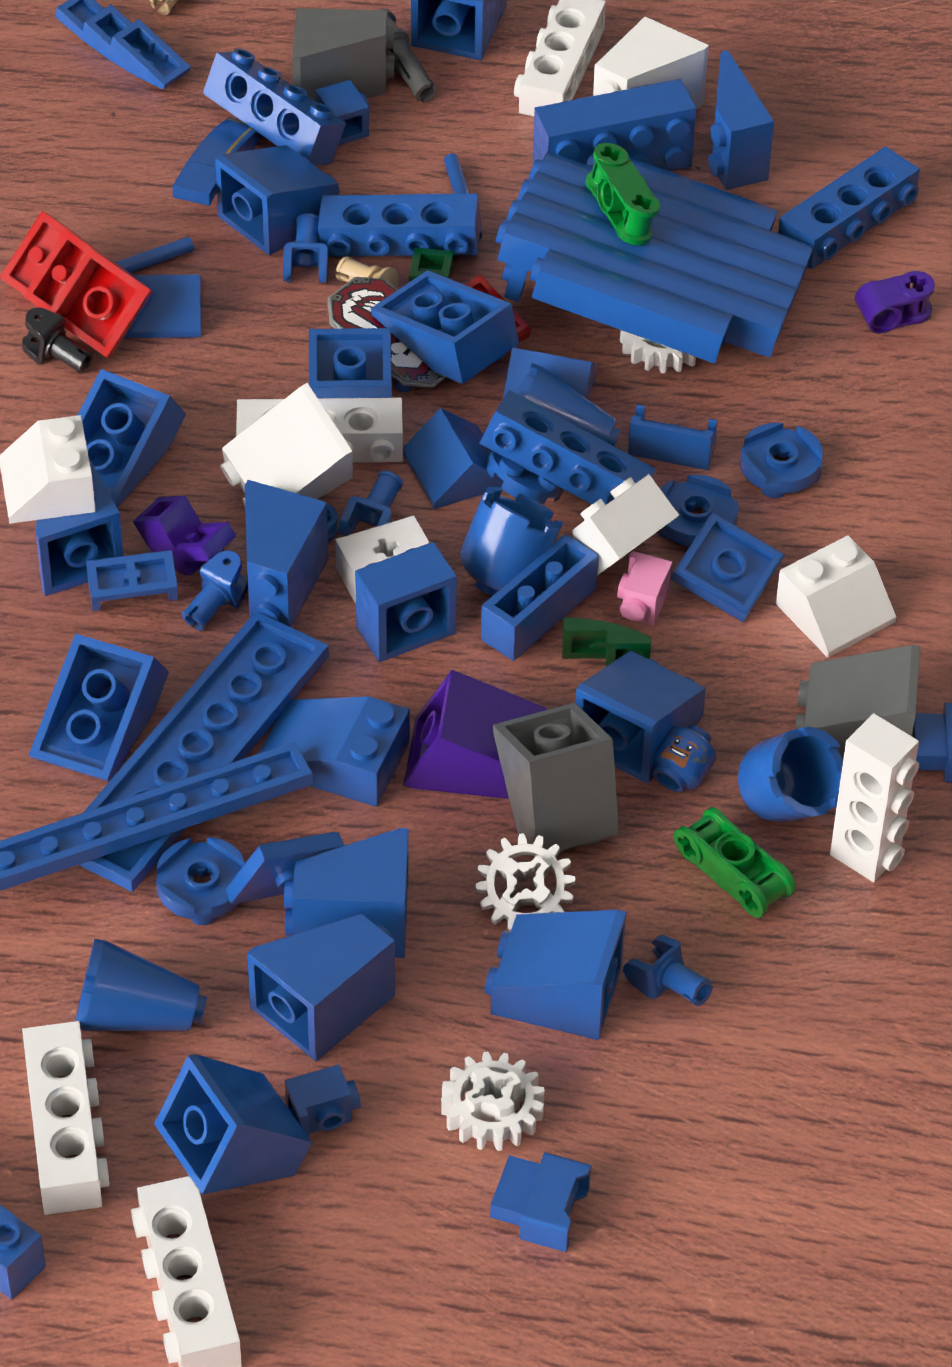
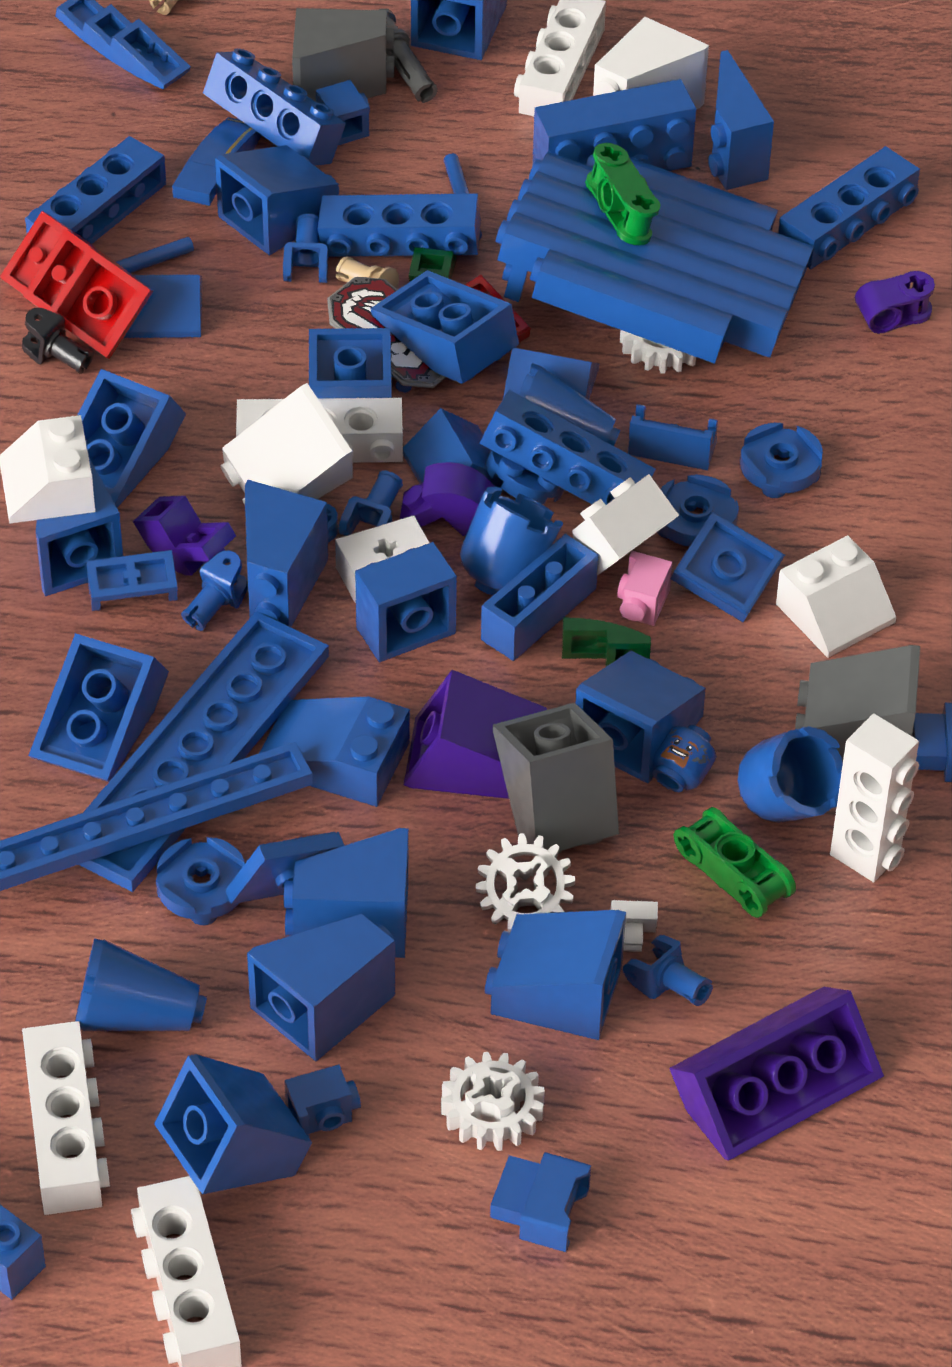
none -> blue brick [25,136,166,244]
none -> dark purple brick [400,462,496,536]
none -> white tile [610,900,658,952]
none -> dark purple slope [669,986,884,1161]

